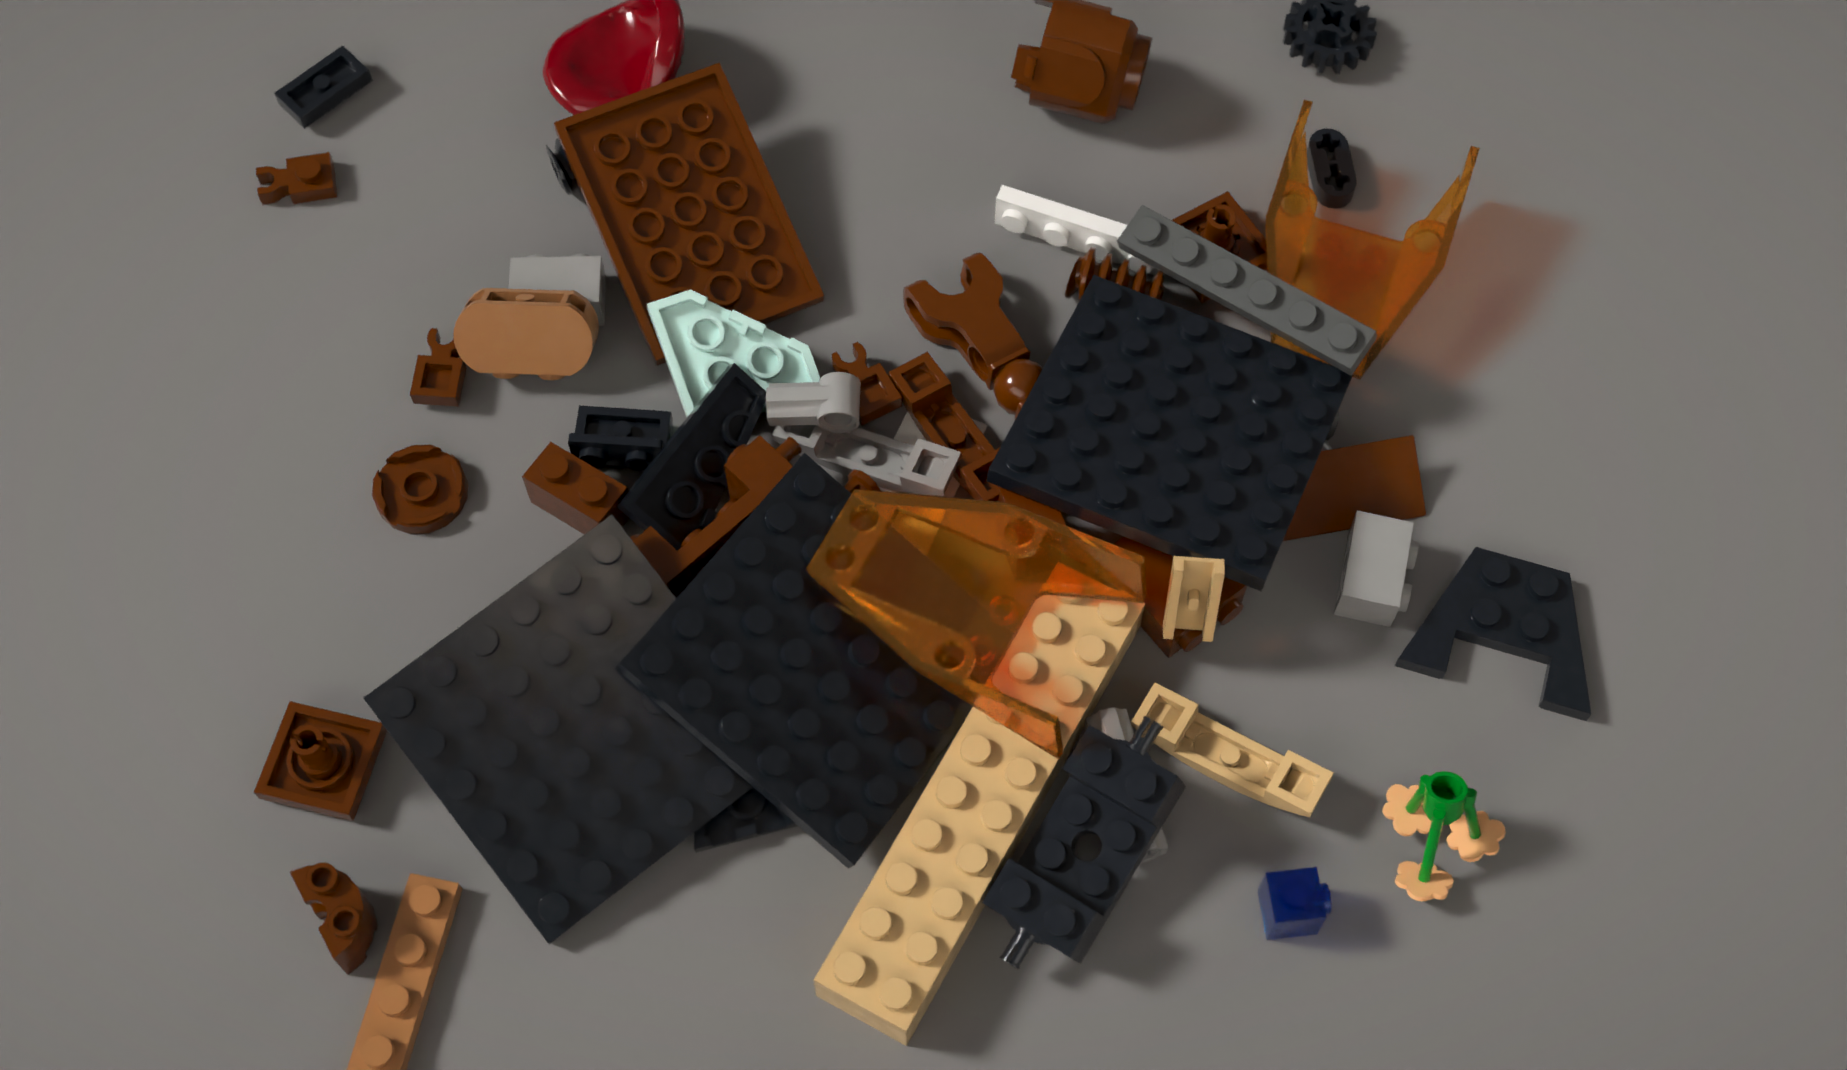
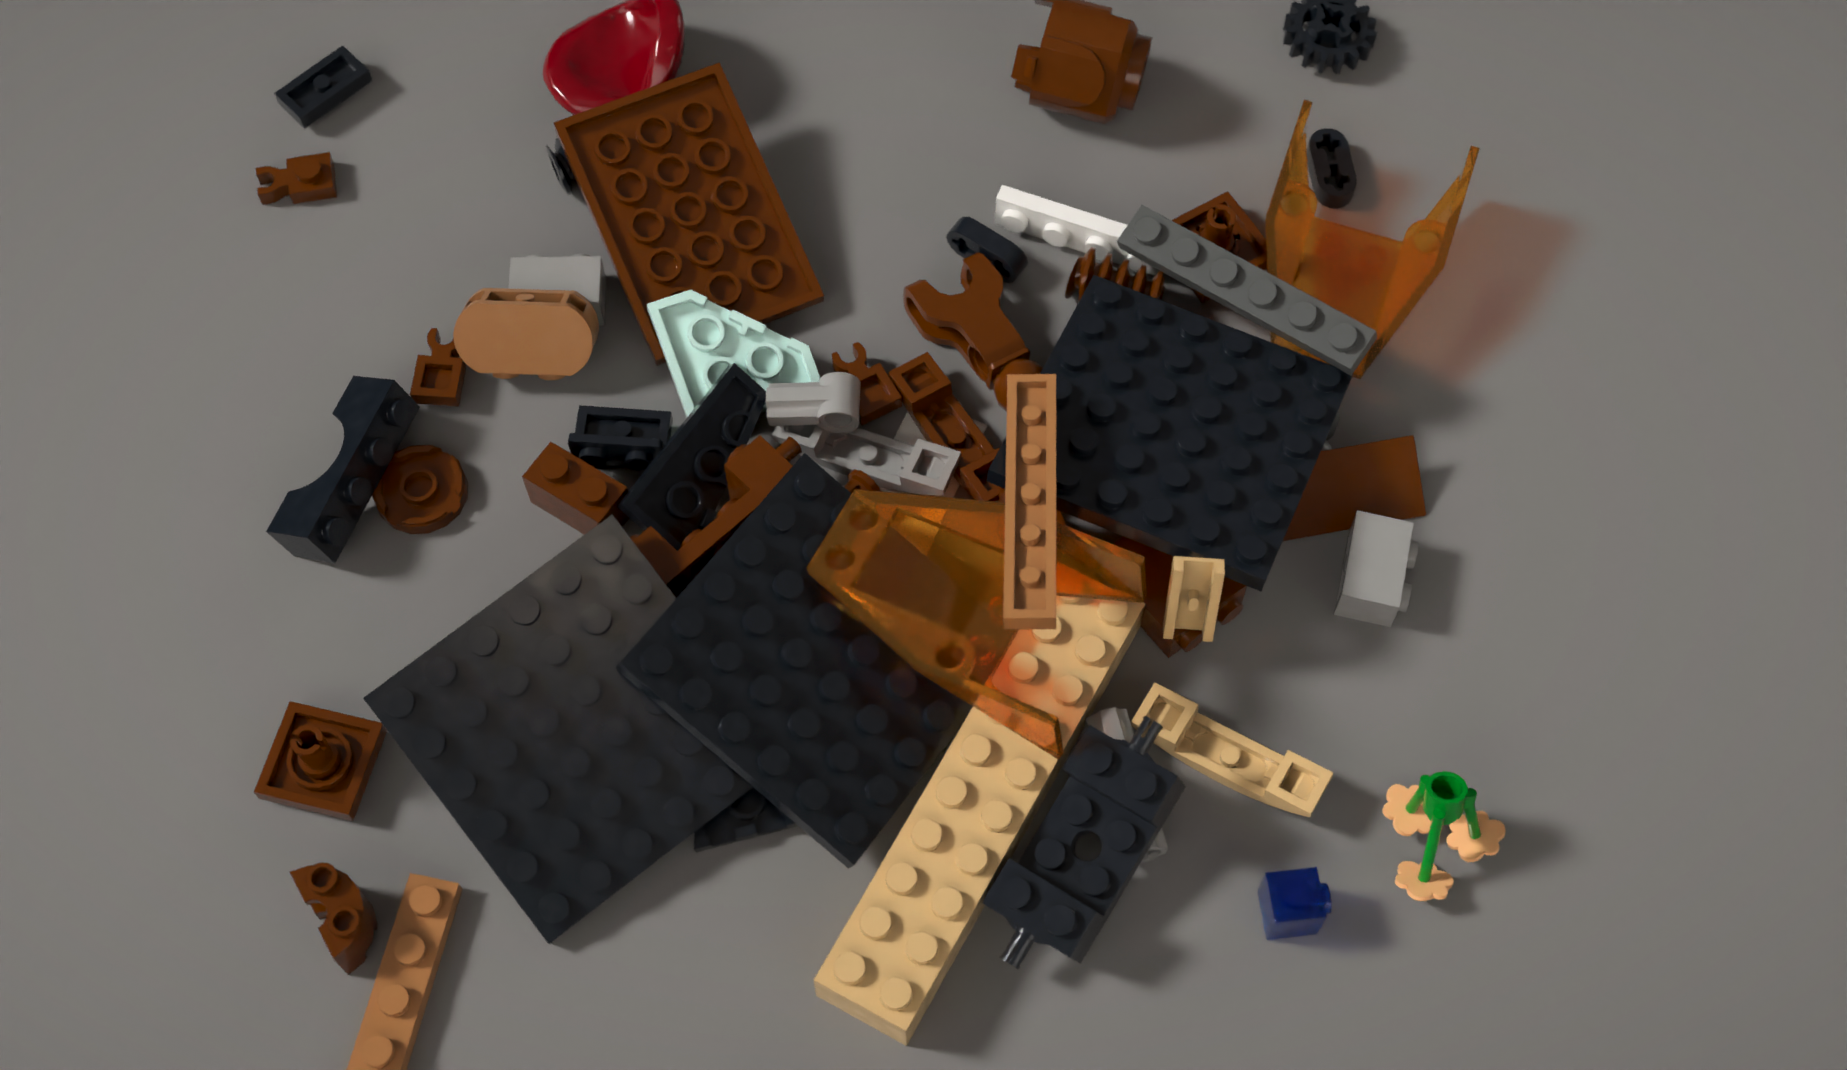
black wing [1395,547,1591,721] -> none
none -> black arch [266,376,420,563]
none -> black beam [946,216,1028,283]
none -> medium nougat plate [1003,374,1056,629]

